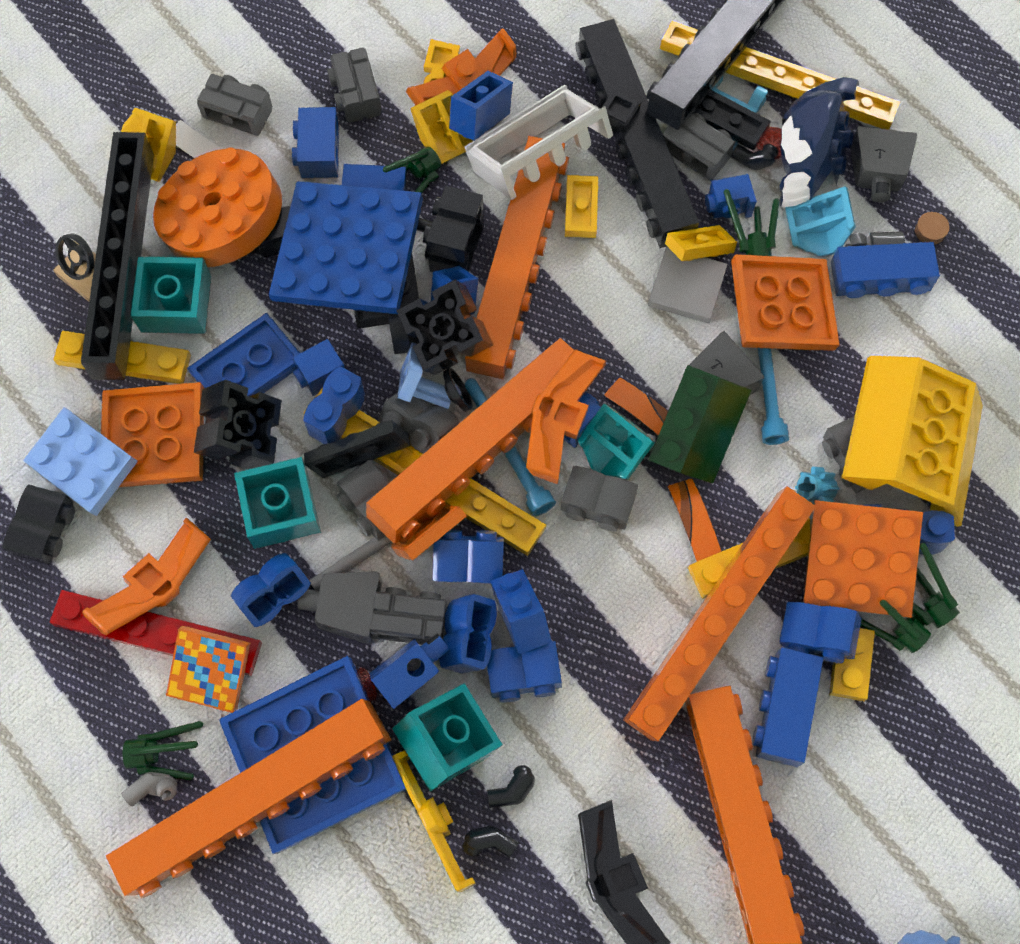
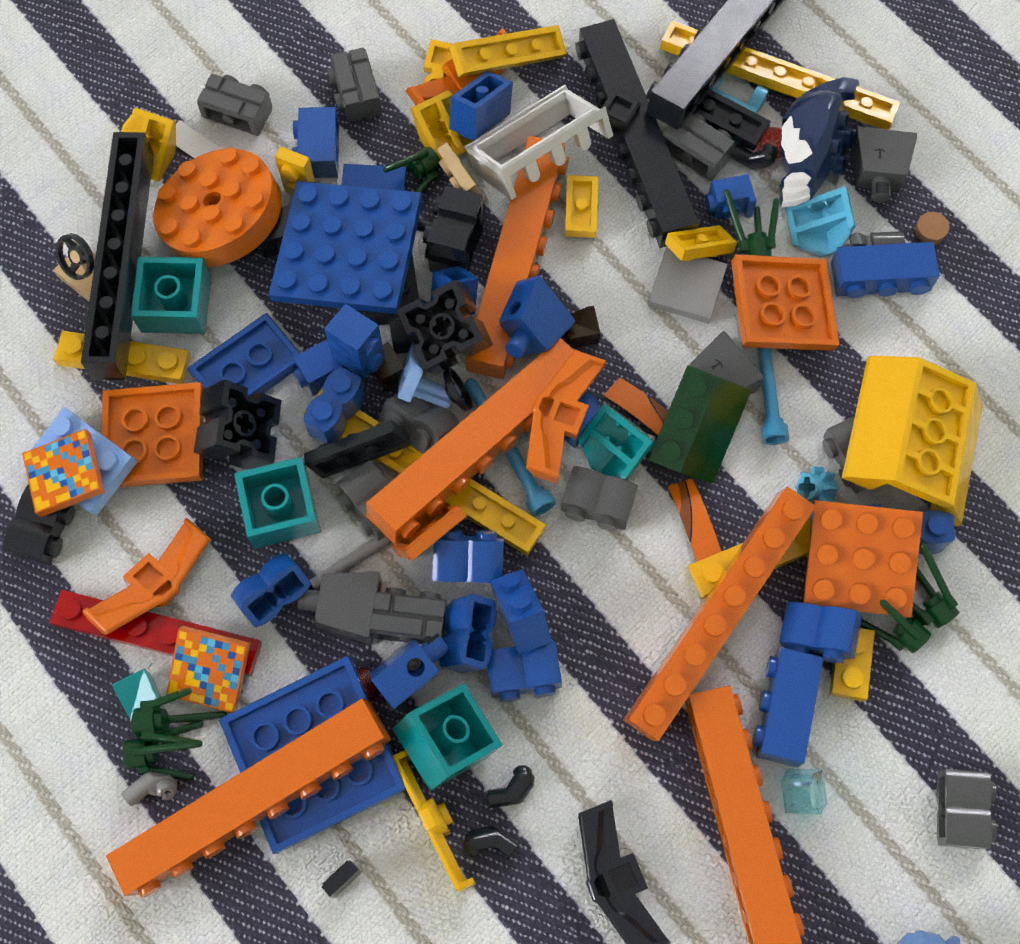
none -> tile [22,429,105,517]
none -> teal slope [112,668,161,721]
none -> dark green plant [132,688,227,748]
none -> yellow plate [275,146,315,196]
none -> black tile [322,860,362,898]
none -> blue brick [324,304,384,379]
none -> dark brown slope [372,342,404,393]
none -> tan plate [437,142,488,203]
none -> yellow plate [449,25,567,77]
none -> blue torso [499,275,576,358]
none -> dark brown slope [564,306,601,348]
none -> clear light blue slope [781,769,827,814]
none -> dark grey brick [937,769,997,849]

